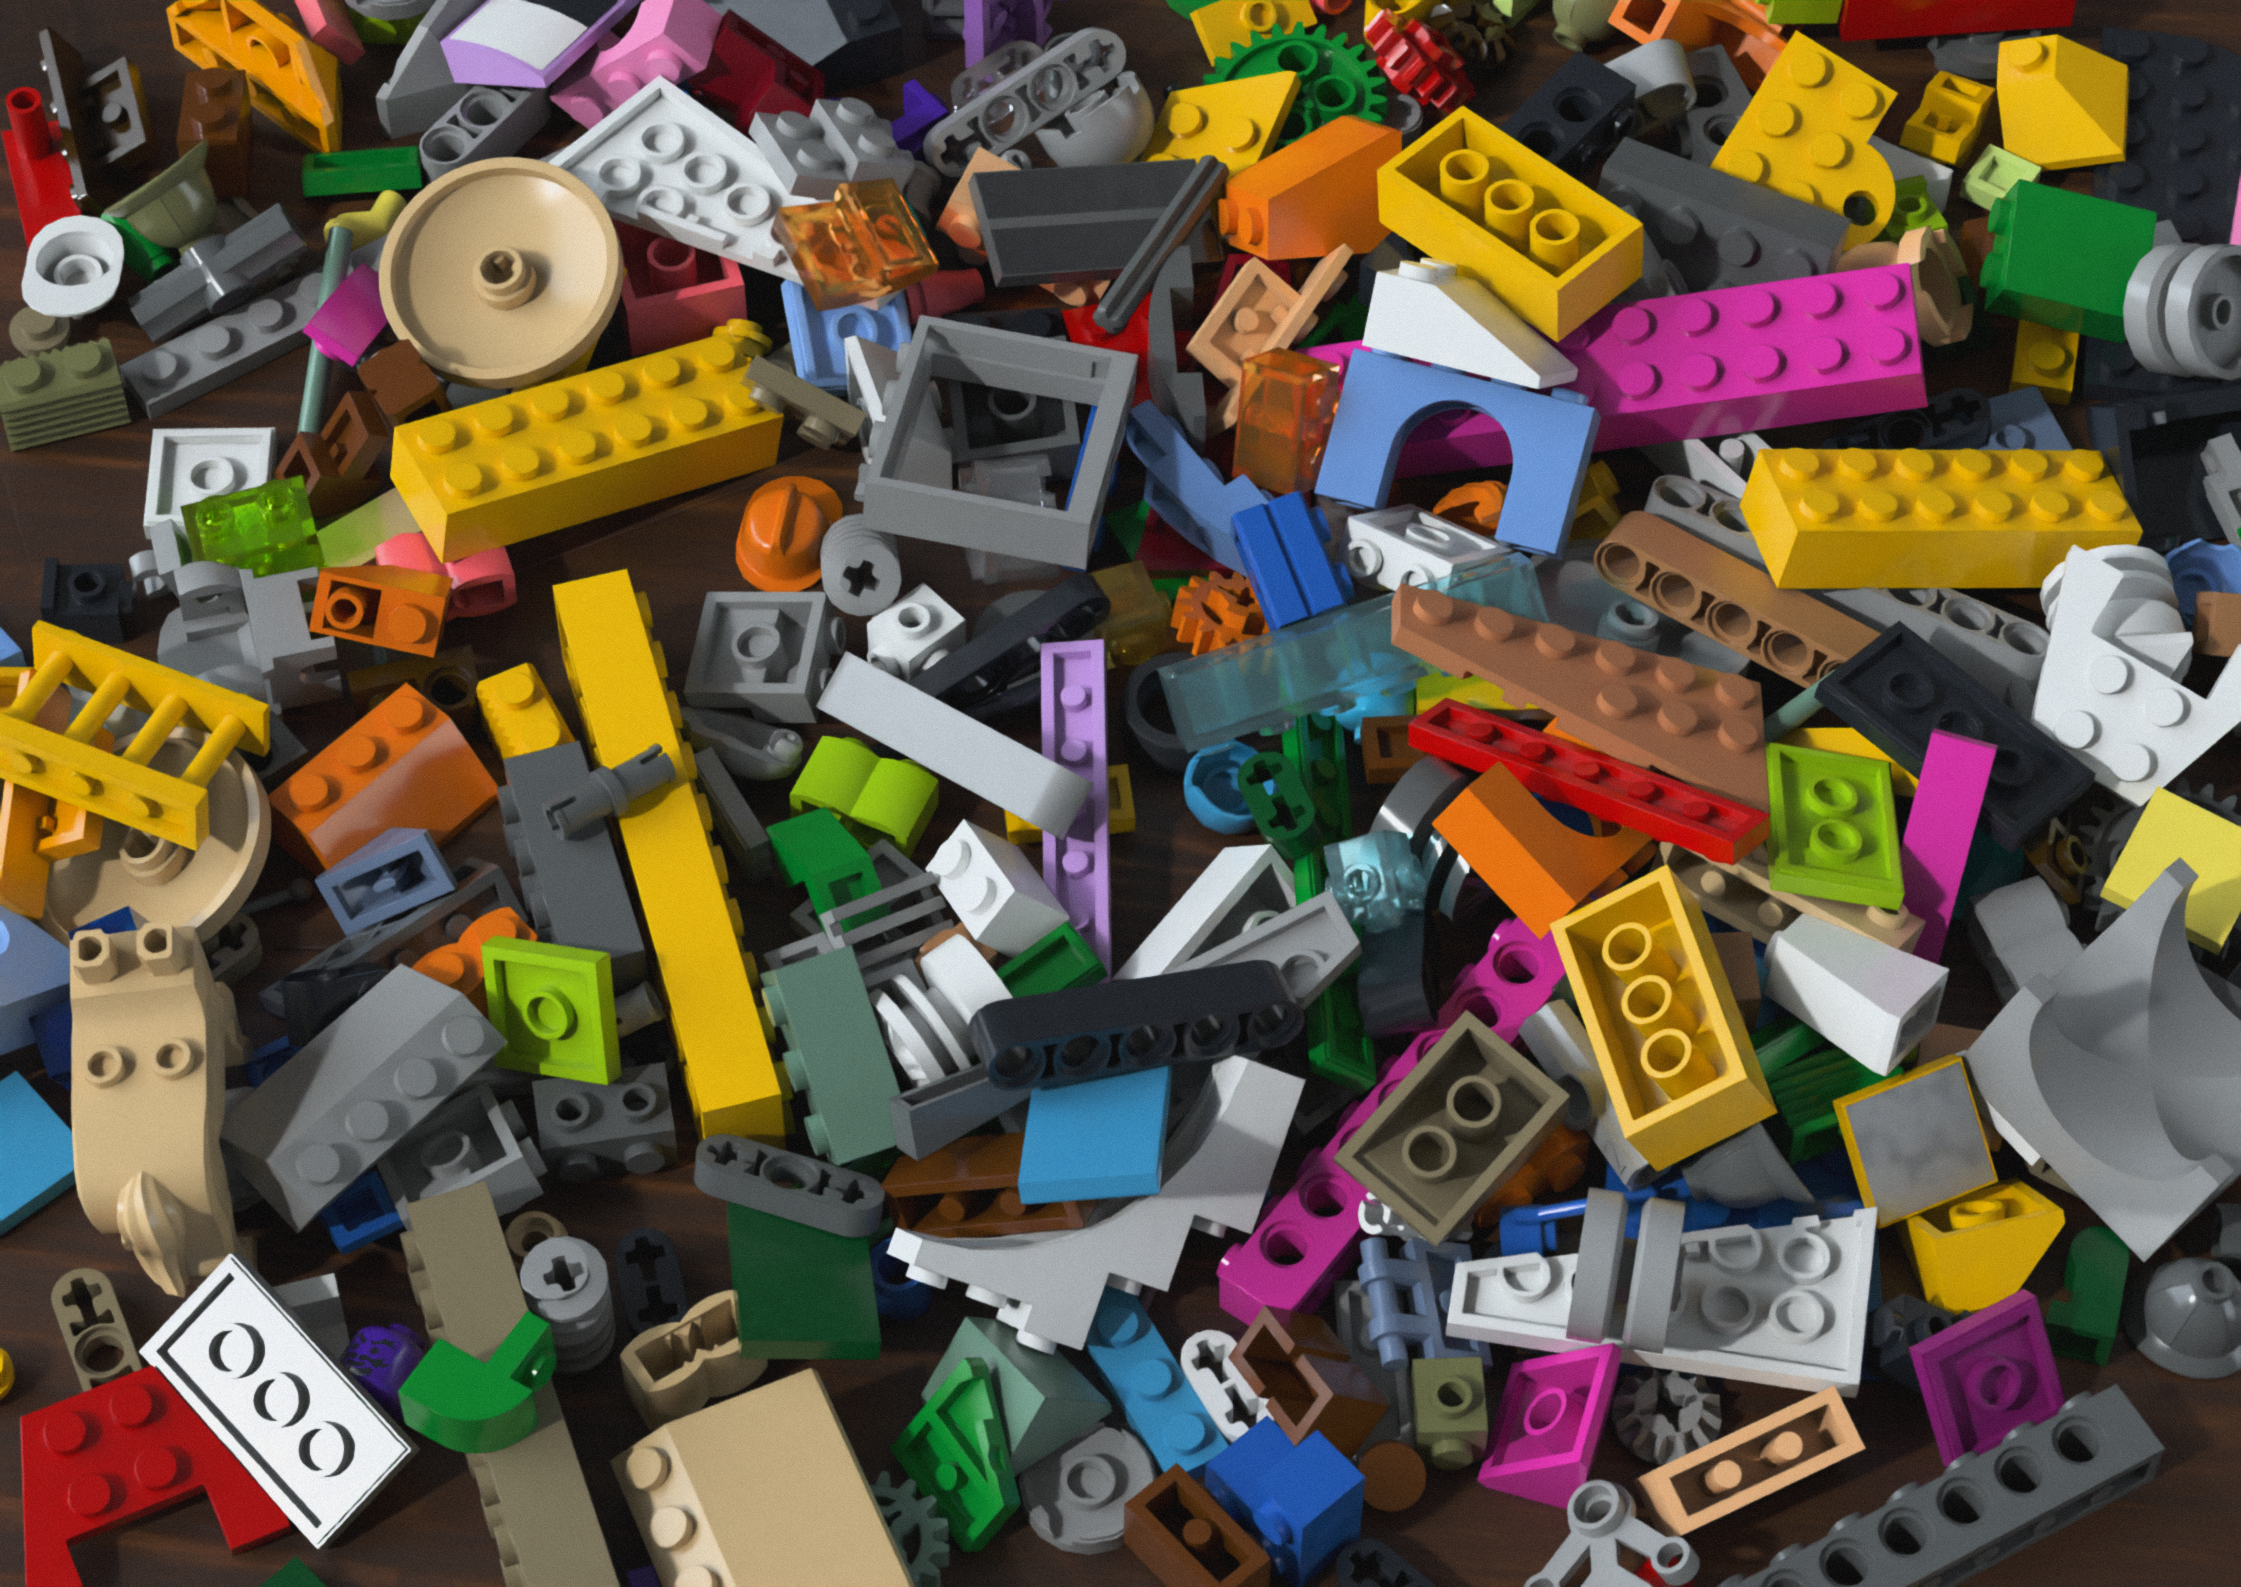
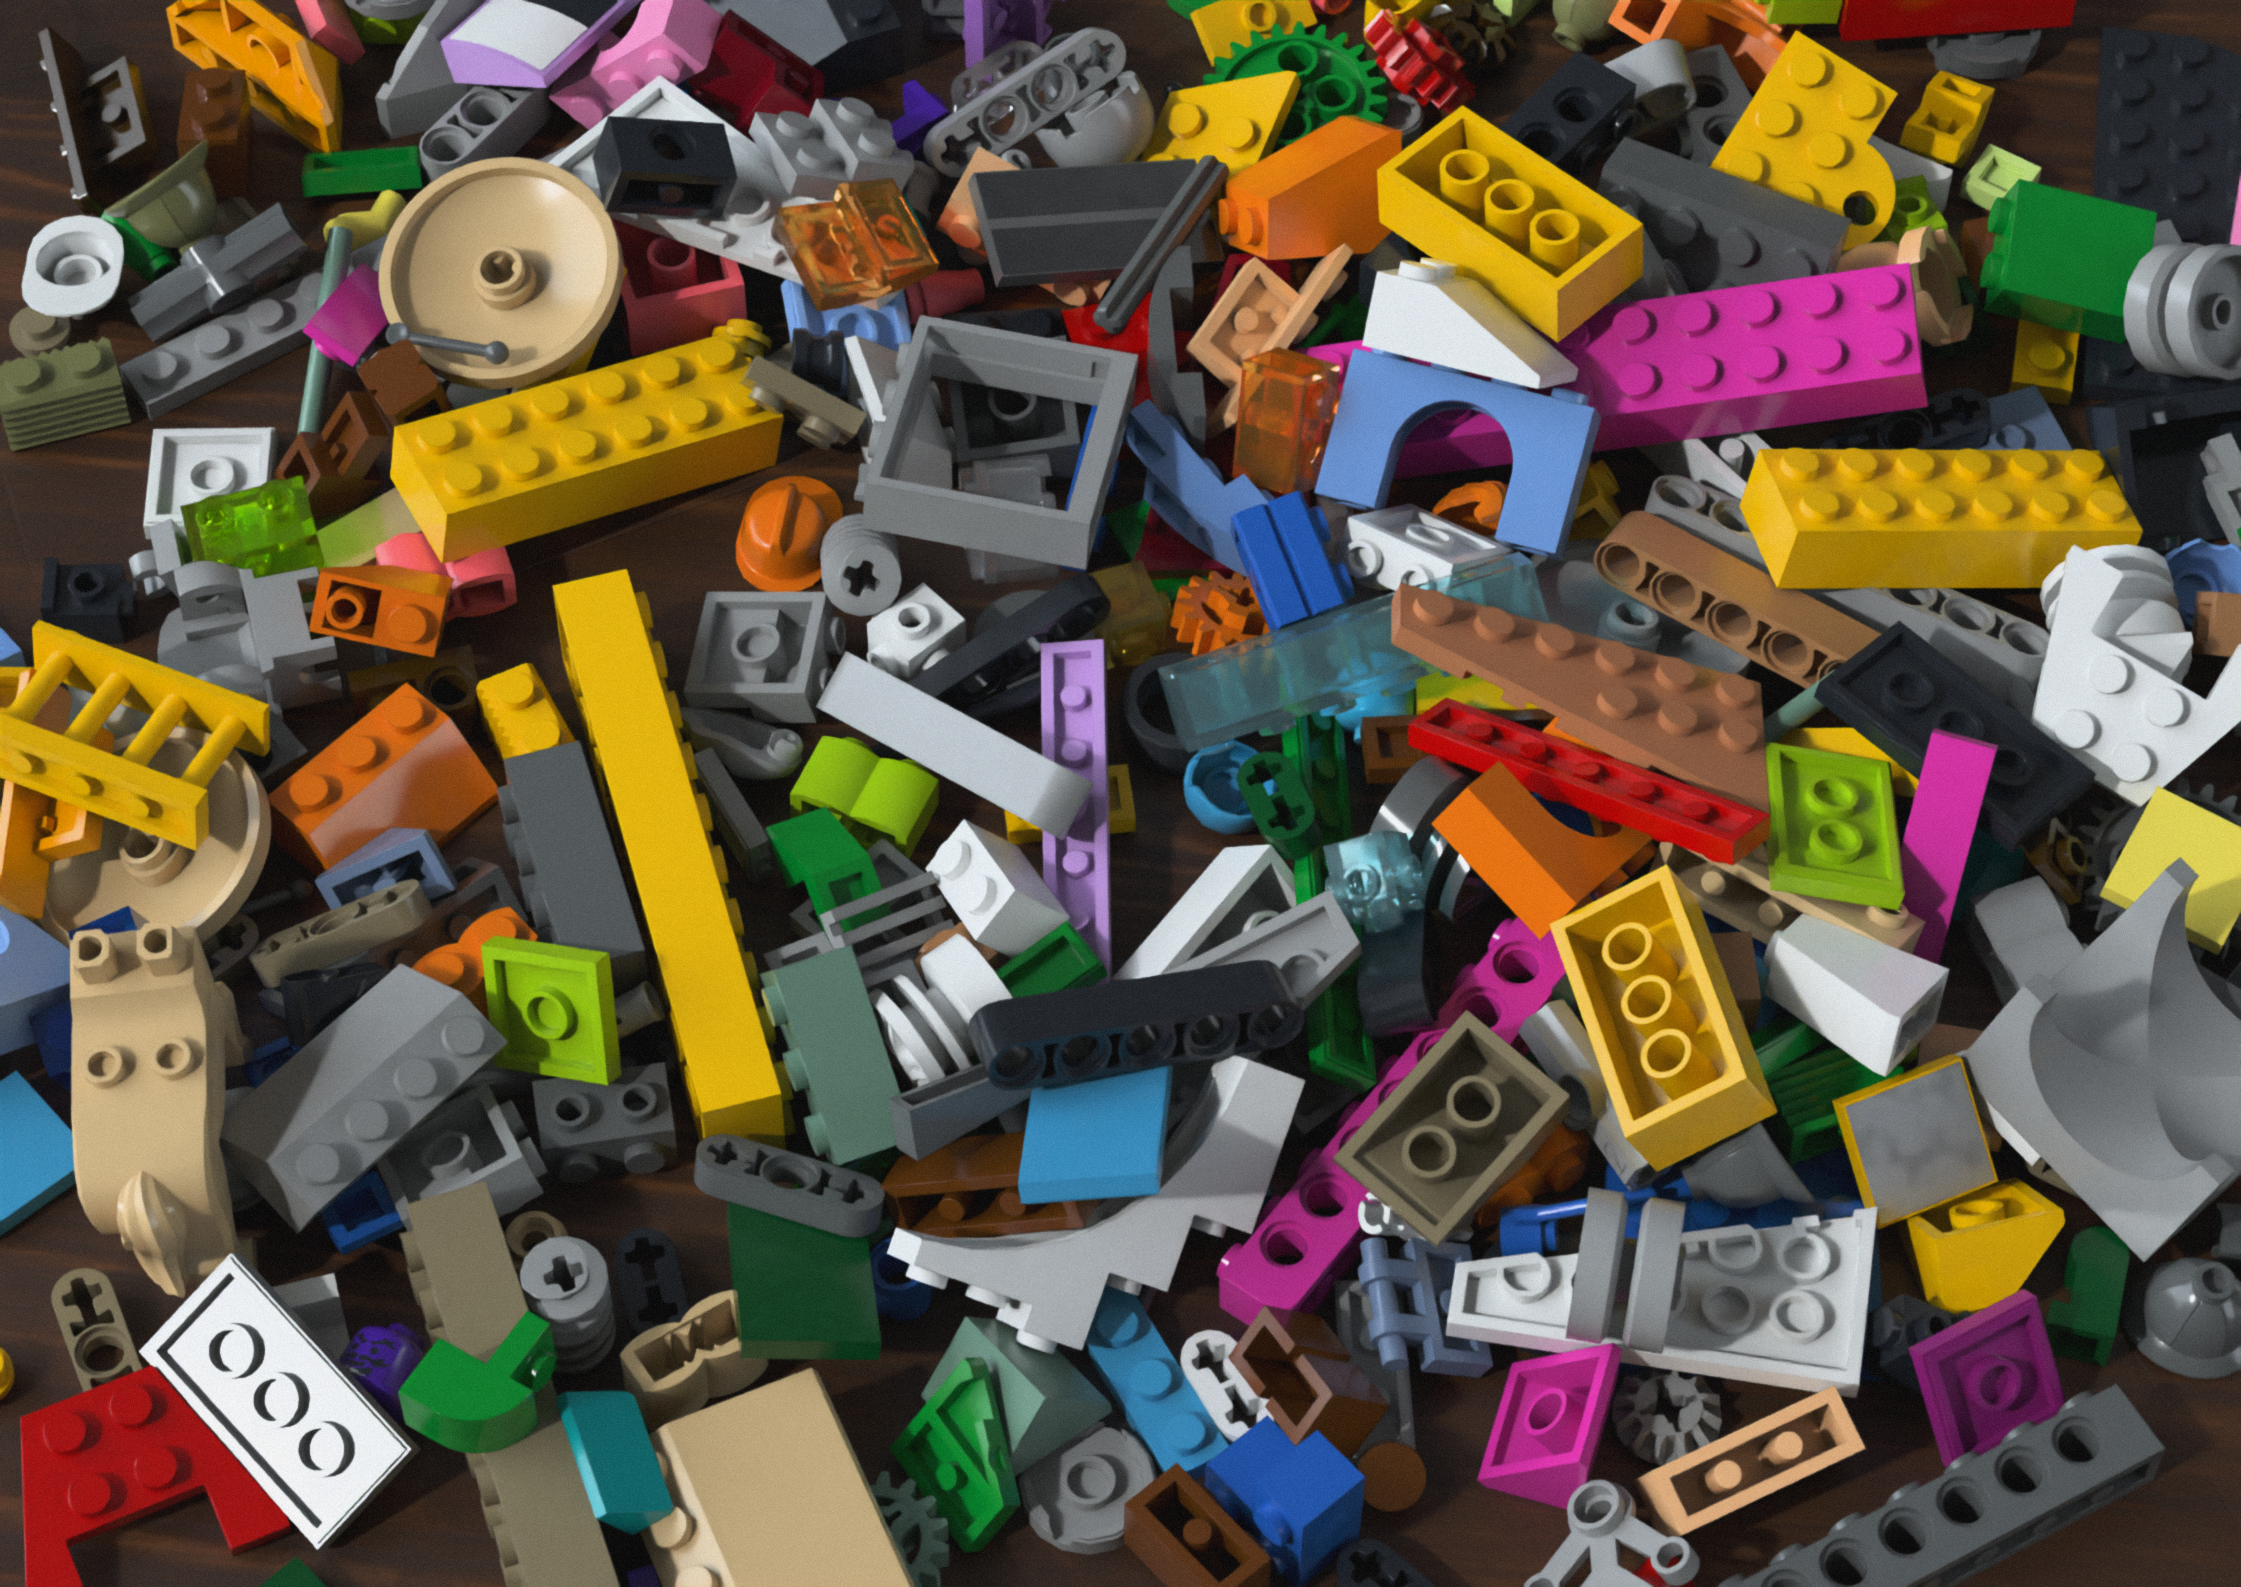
red piece [1,87,82,250] -> none
dark grey pin [542,743,676,841] -> none
olive brick [1410,1357,1488,1470] -> none
yellow slope [1997,34,2130,172] -> none
none -> dark tan beam [248,879,434,988]
none -> dark grey hinge [386,322,509,365]
none -> teal slope [556,1391,673,1535]
none -> black brick [592,116,738,219]
none -> black wheel [790,328,844,392]

